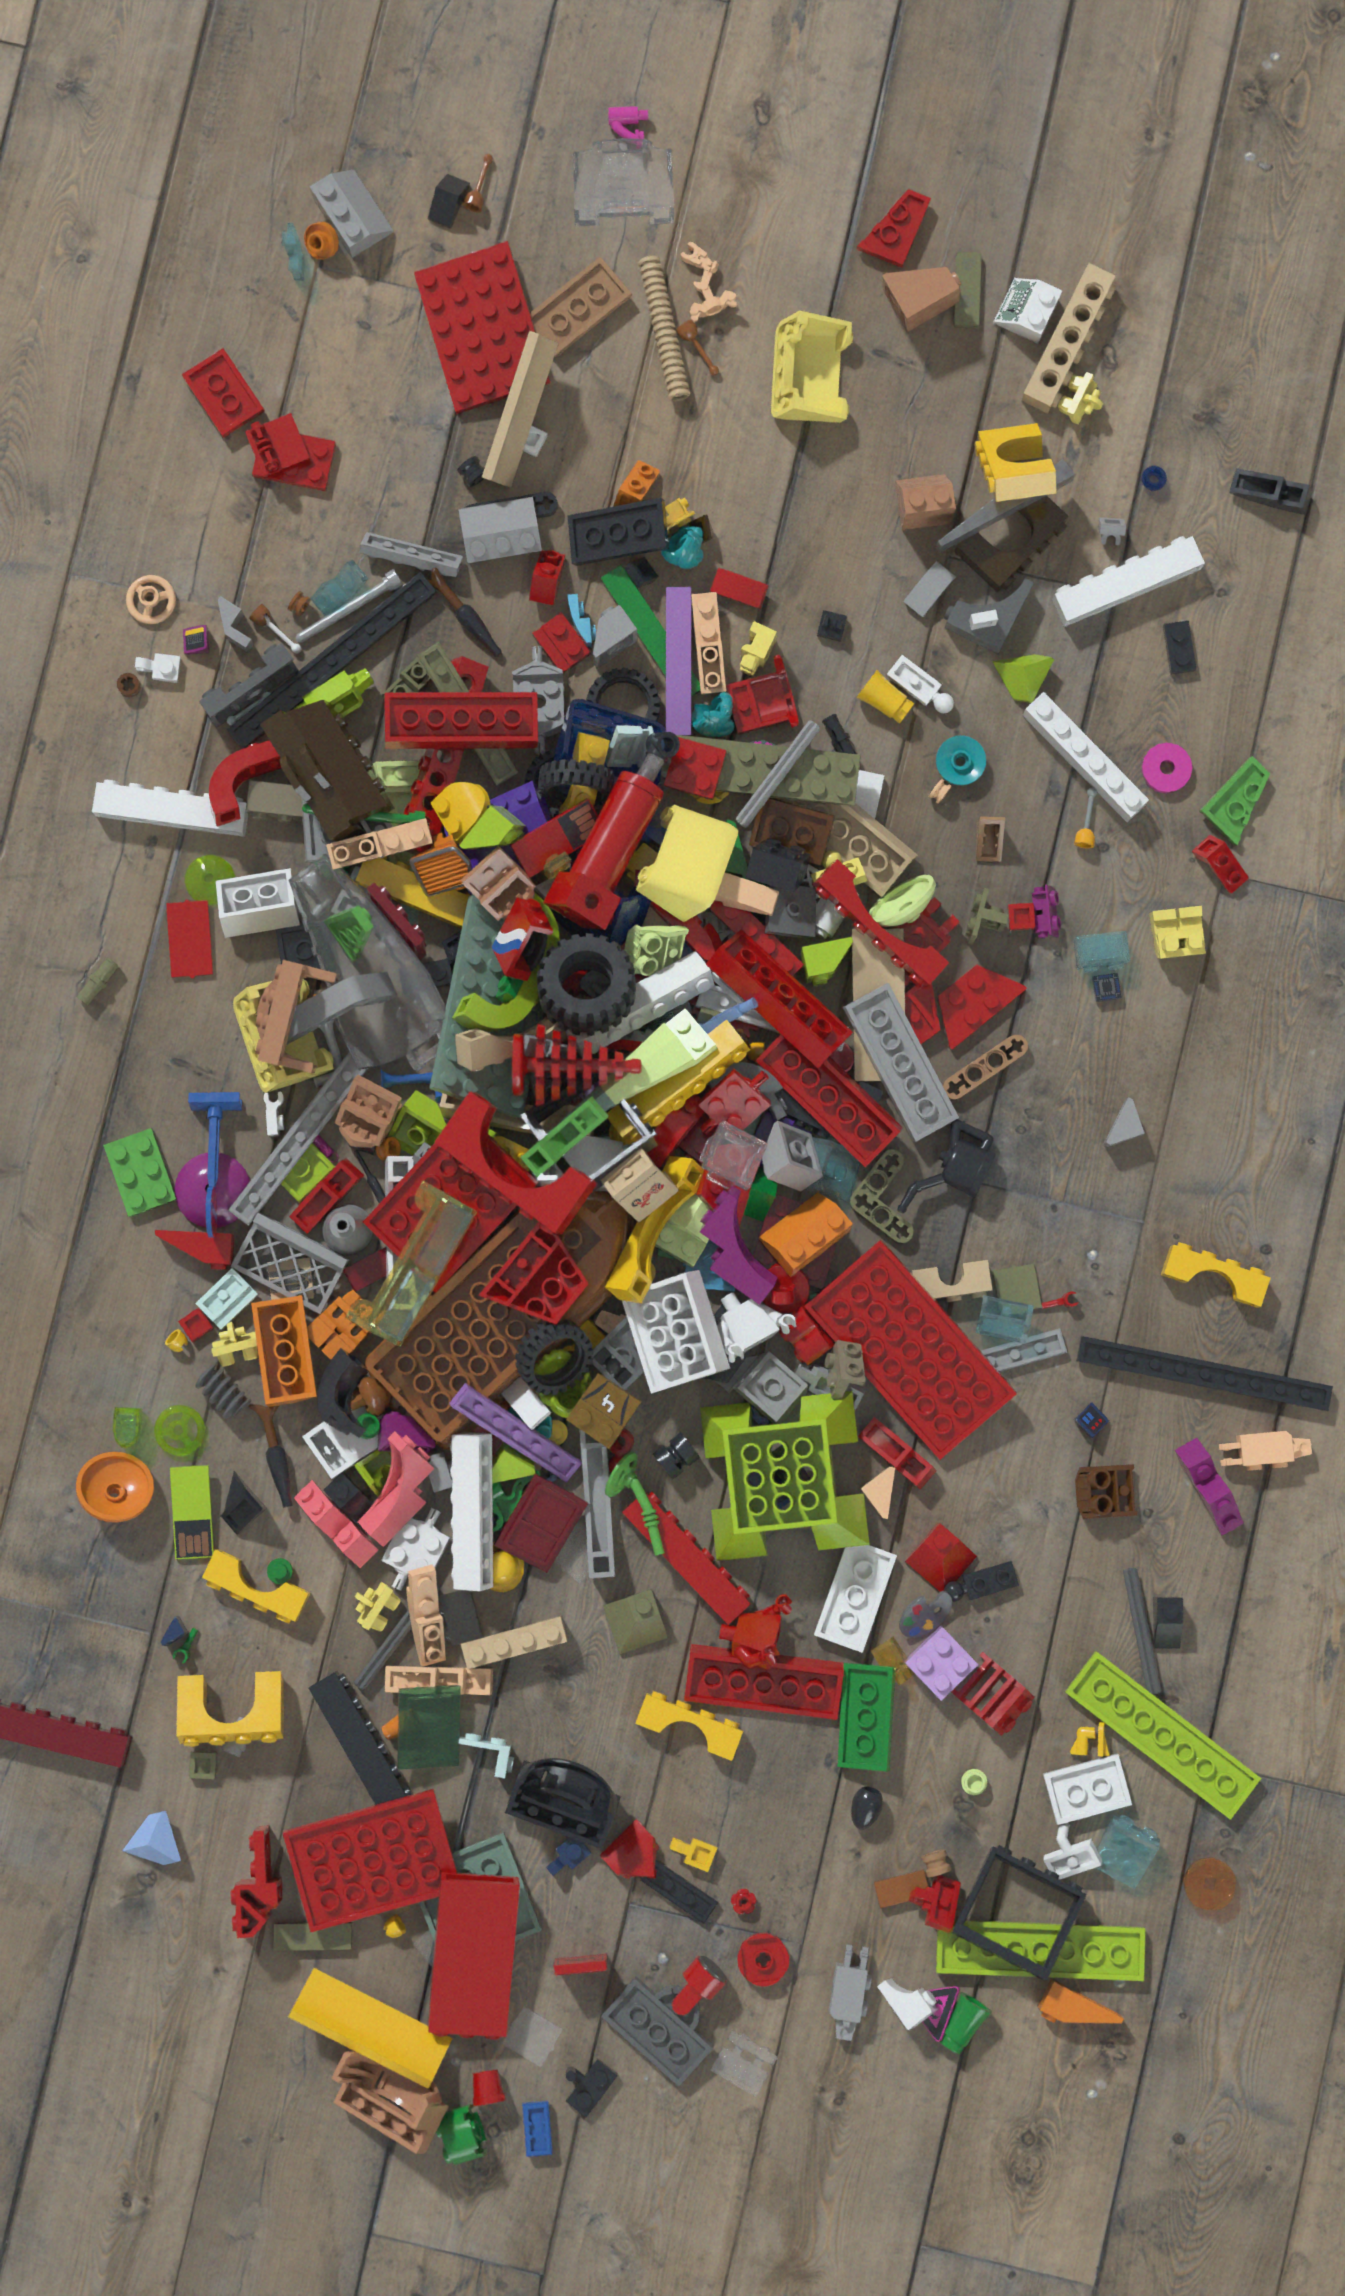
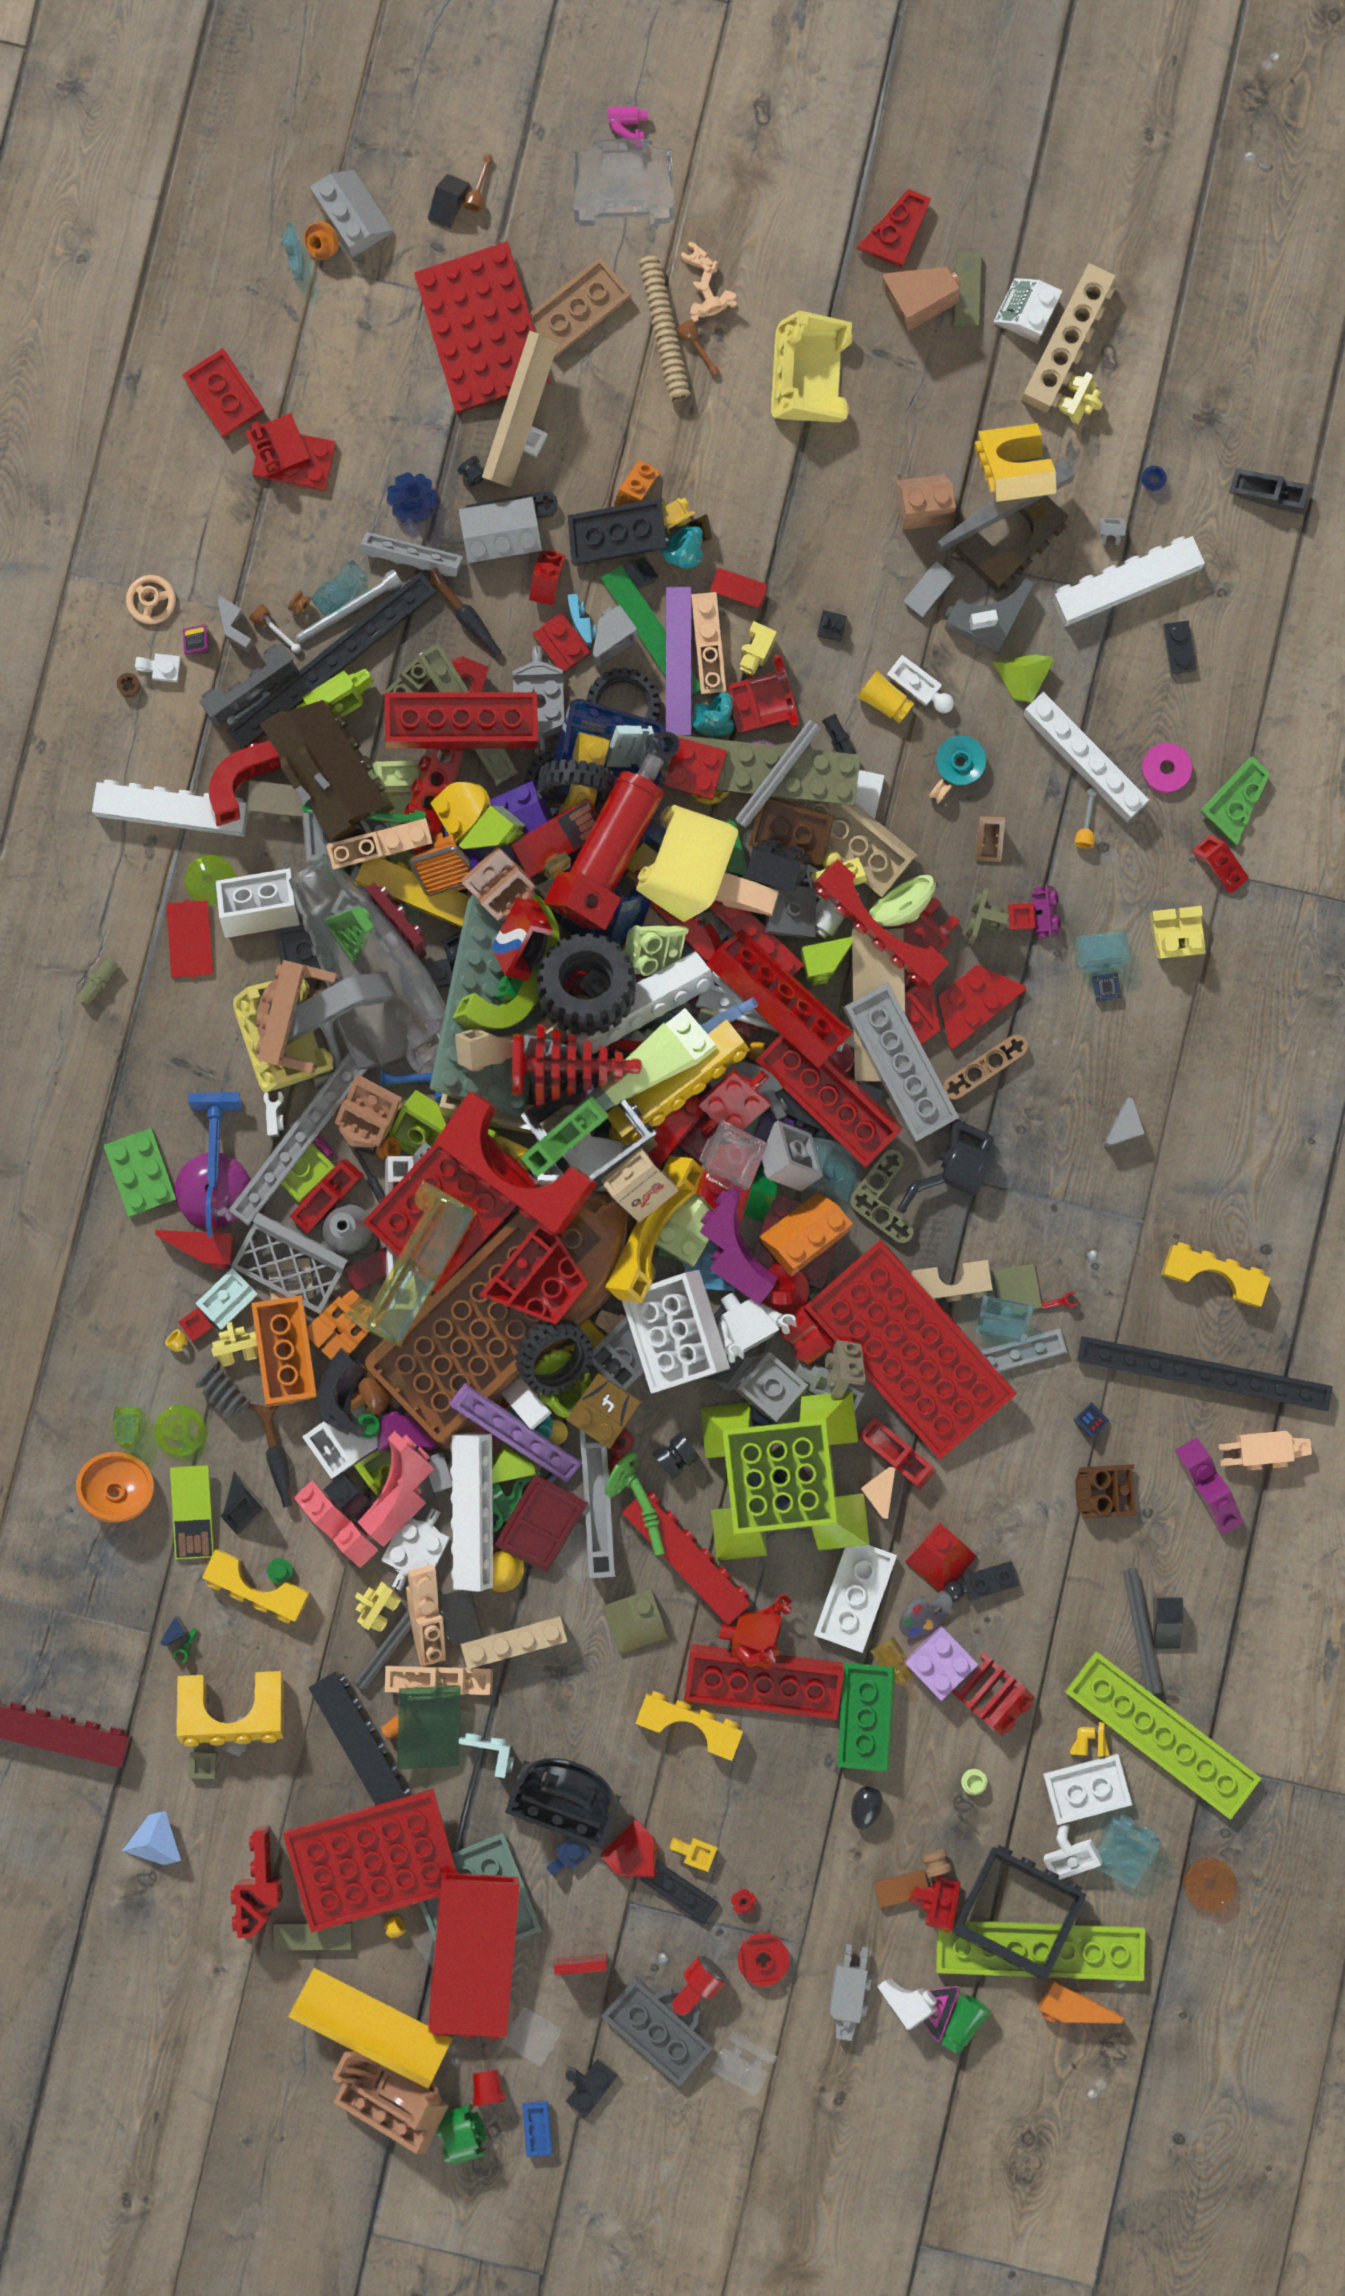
none -> clear blue plant [387,472,437,524]

